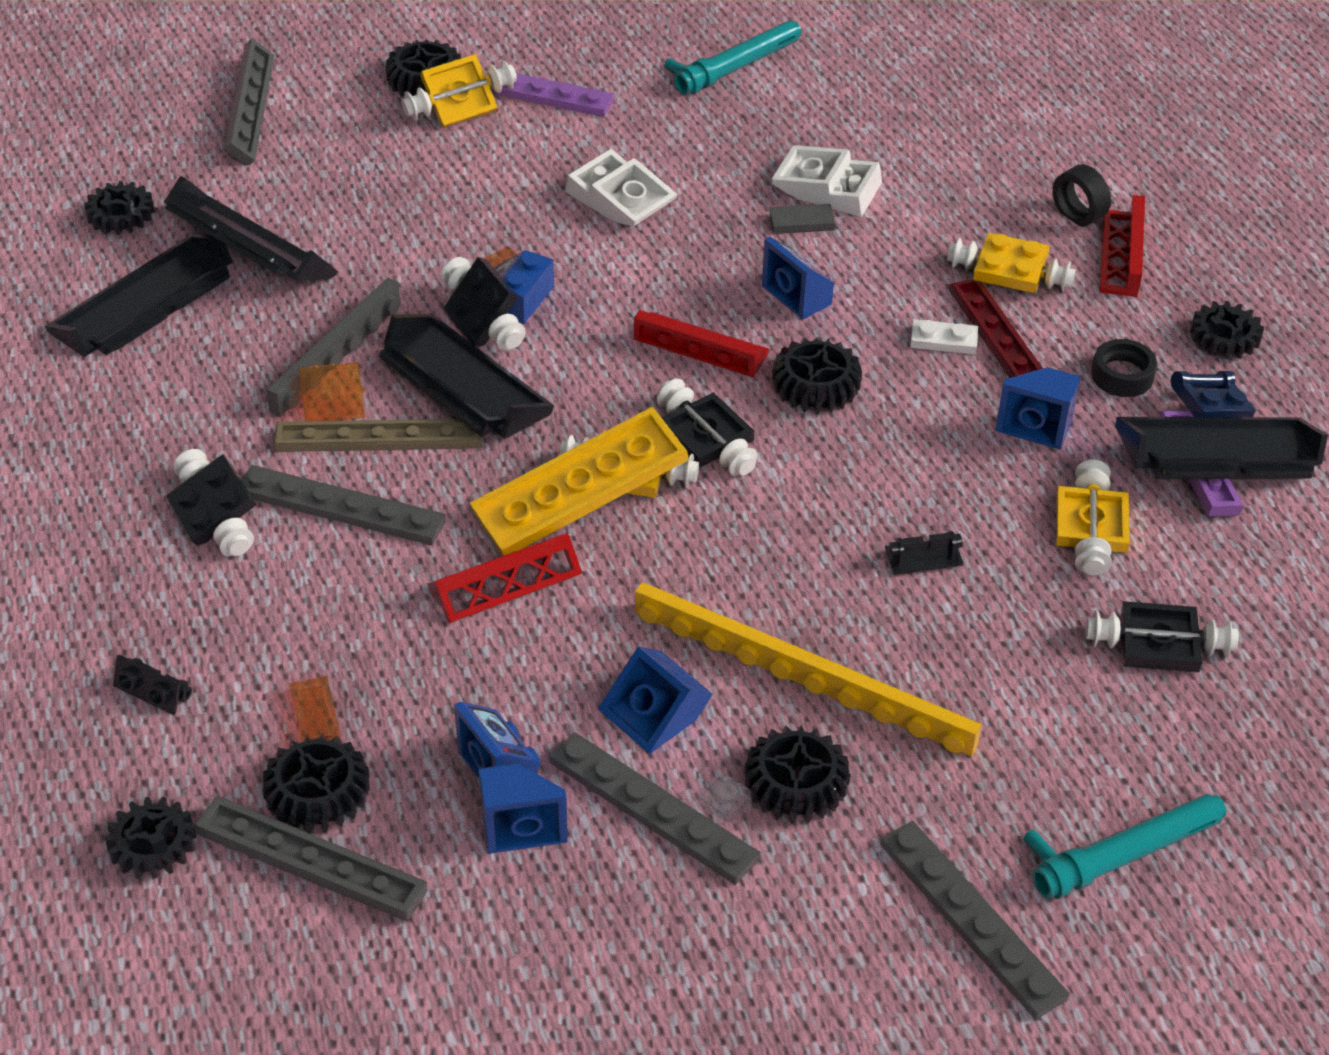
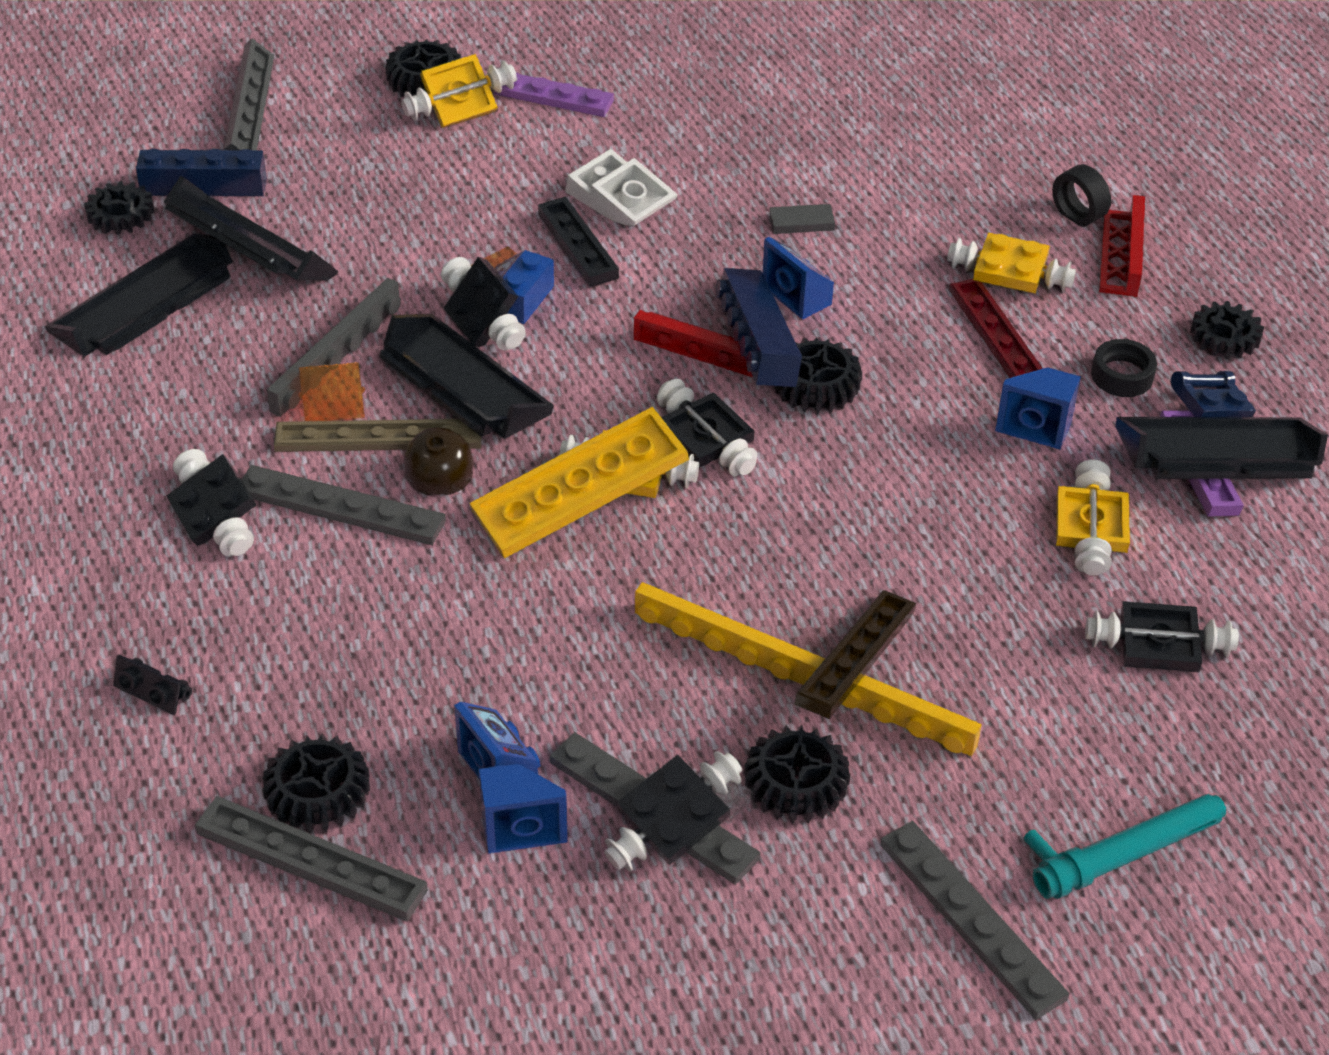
black gear [105,797,197,879] -> none
clear orange tile [290,676,341,742] -> none
red fence [427,533,583,623] -> none
blue slope [598,646,713,754] -> none
teal cylinder [664,21,802,95] -> none
white slope [771,145,882,217] -> none
black hinge [885,531,964,575] -> none
white plate [910,319,978,355] -> none
none -> dark blue brick [136,149,267,196]
none -> dark brown cylinder [404,427,474,496]
none -> black plate [538,197,619,287]
none -> black plate [604,751,742,872]
none -> dark blue brick [716,268,802,387]
none -> dark brown tile [794,590,917,719]

